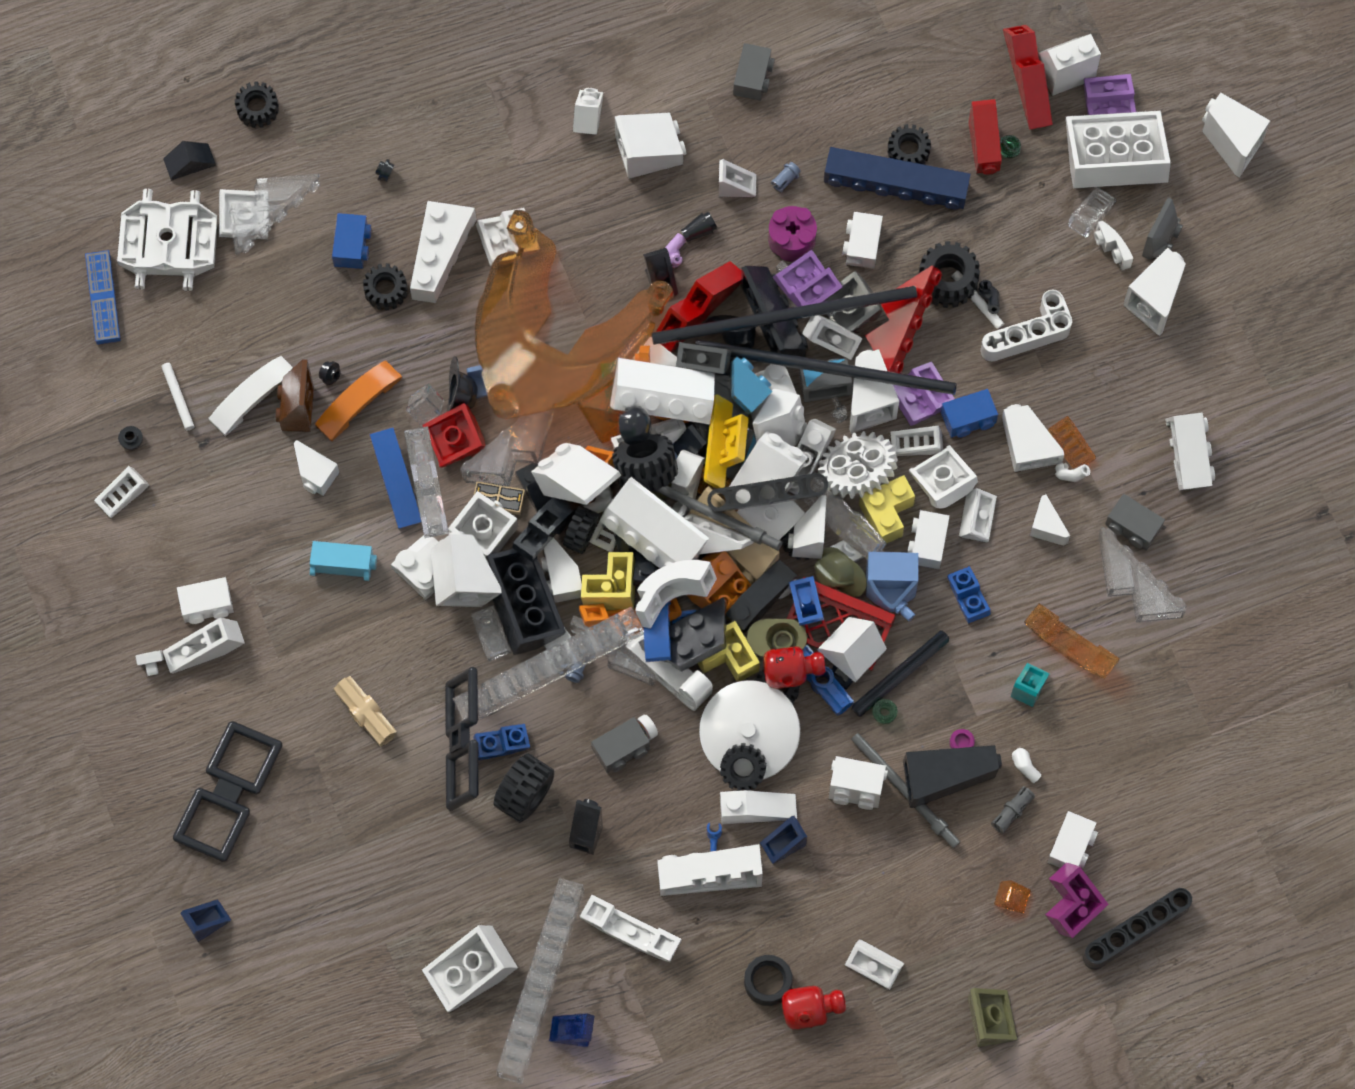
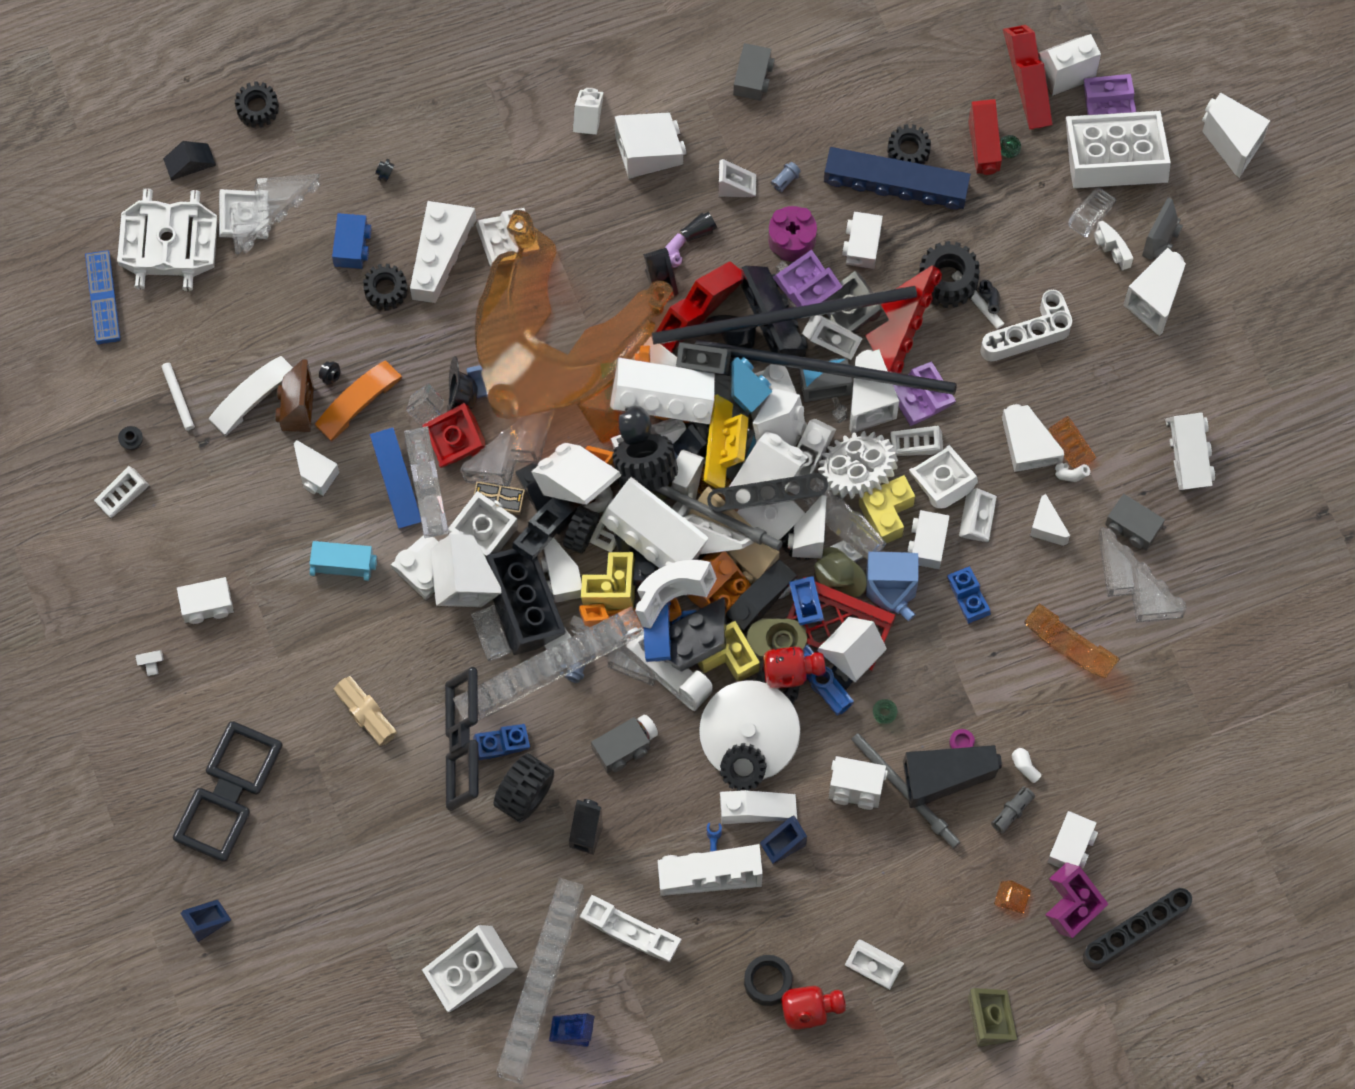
white slope [163,617,245,674] -> none
black axle [851,630,950,717] -> none
blue brick [941,389,998,438] -> none
teal slope [1011,663,1050,707] -> none

